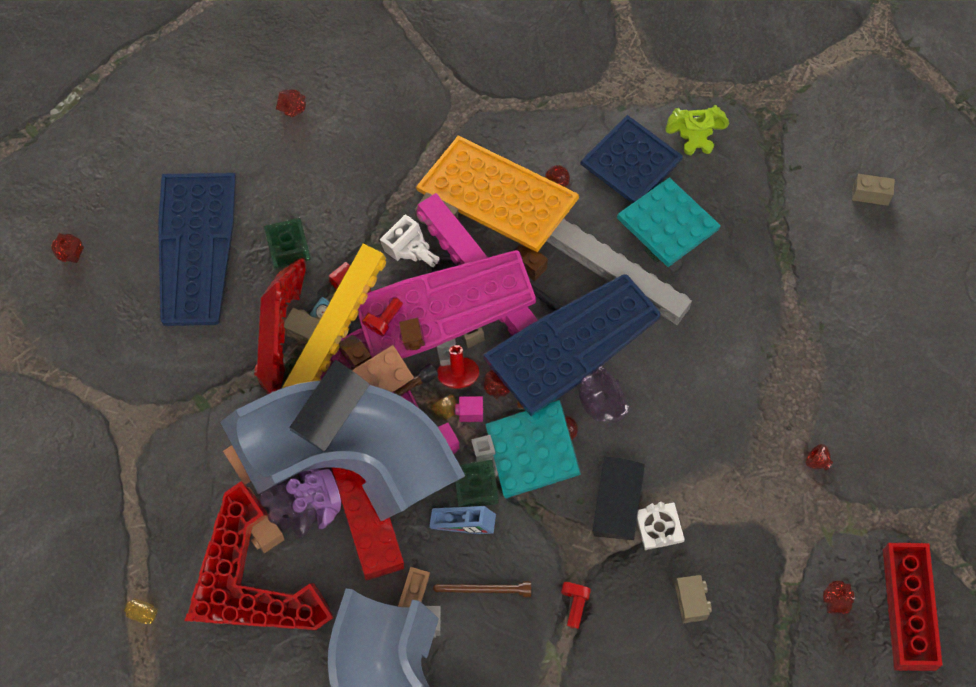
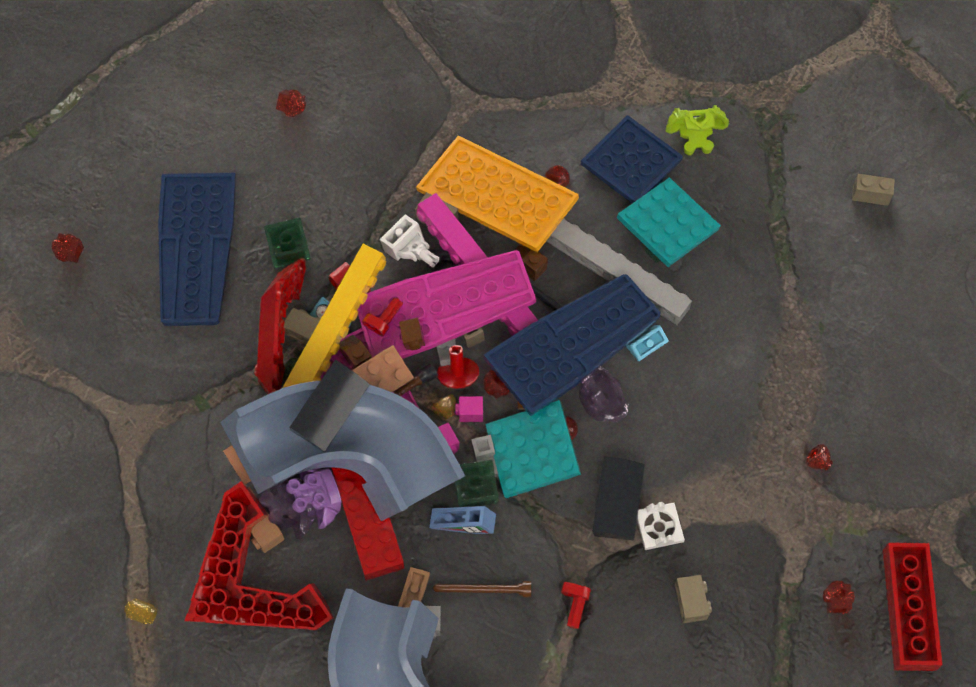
none -> medium azure slope [626,325,669,361]

